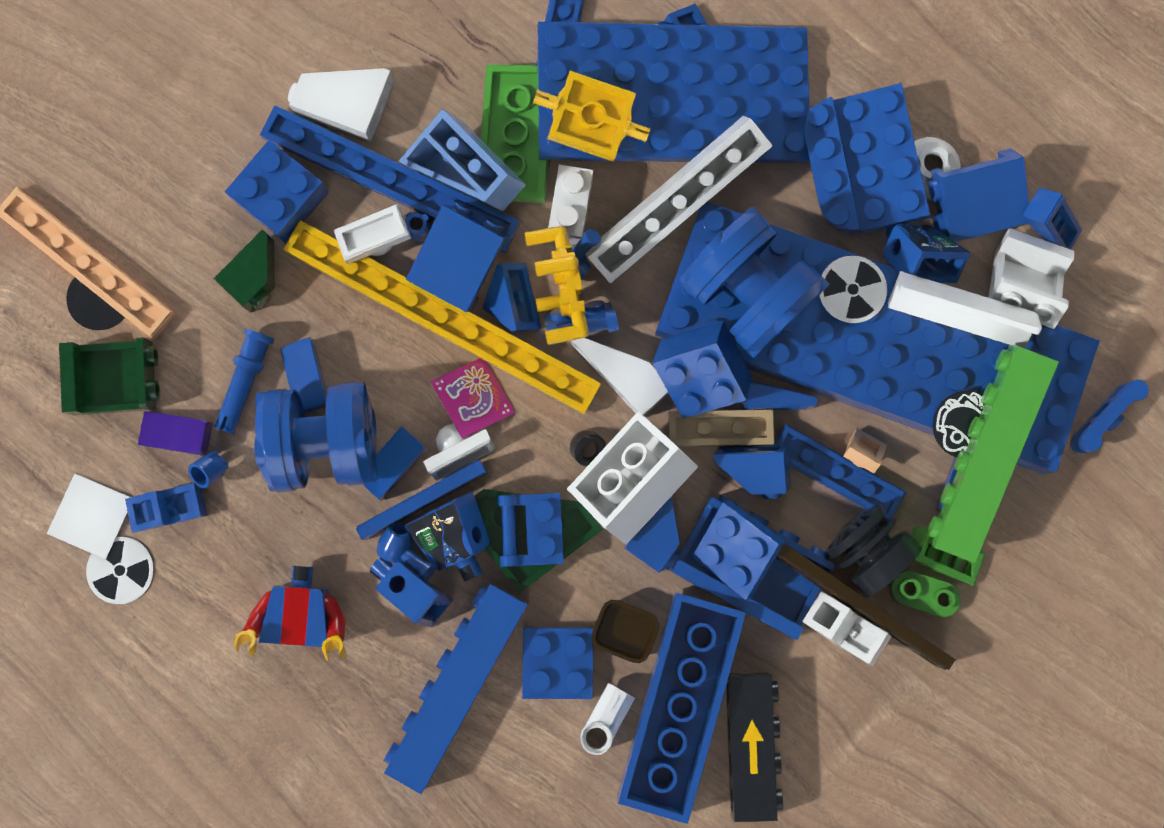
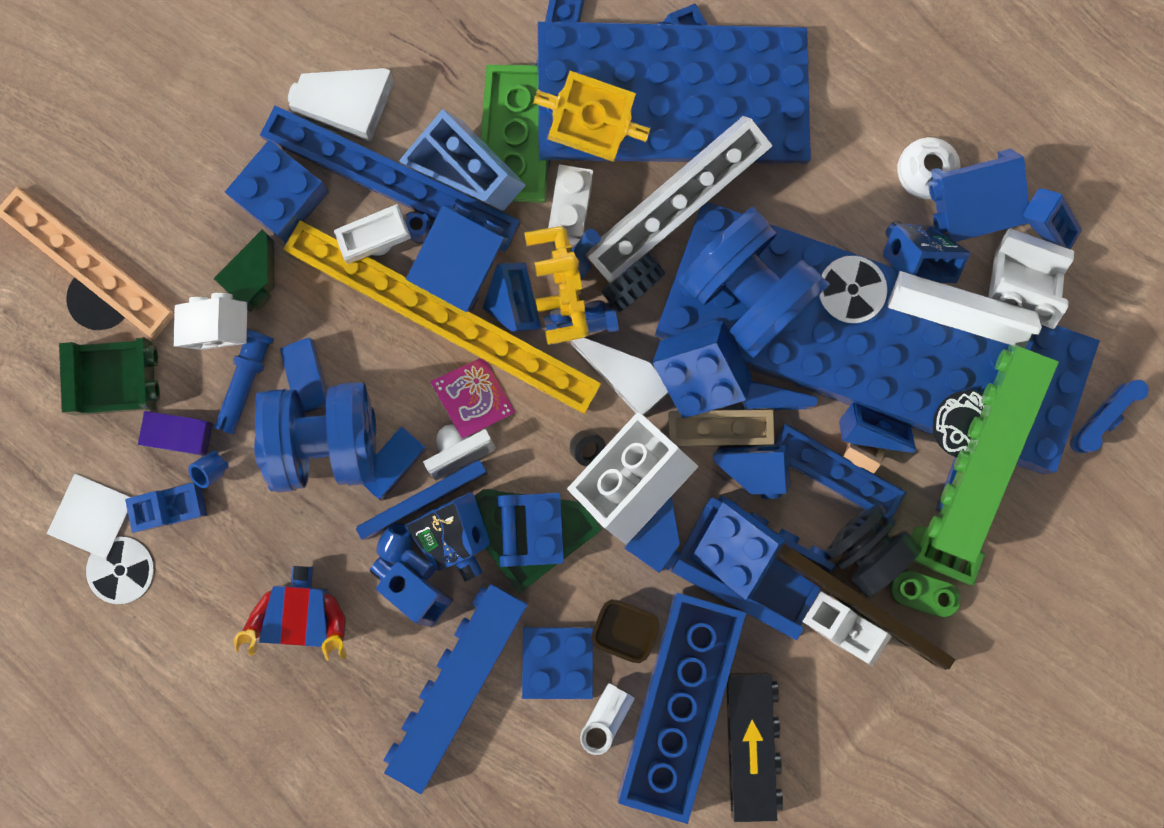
blue plate [805,83,930,235] -> none
none -> white brick [174,293,247,350]
none -> black wheel [601,252,665,313]
none -> blue slope [839,403,916,453]

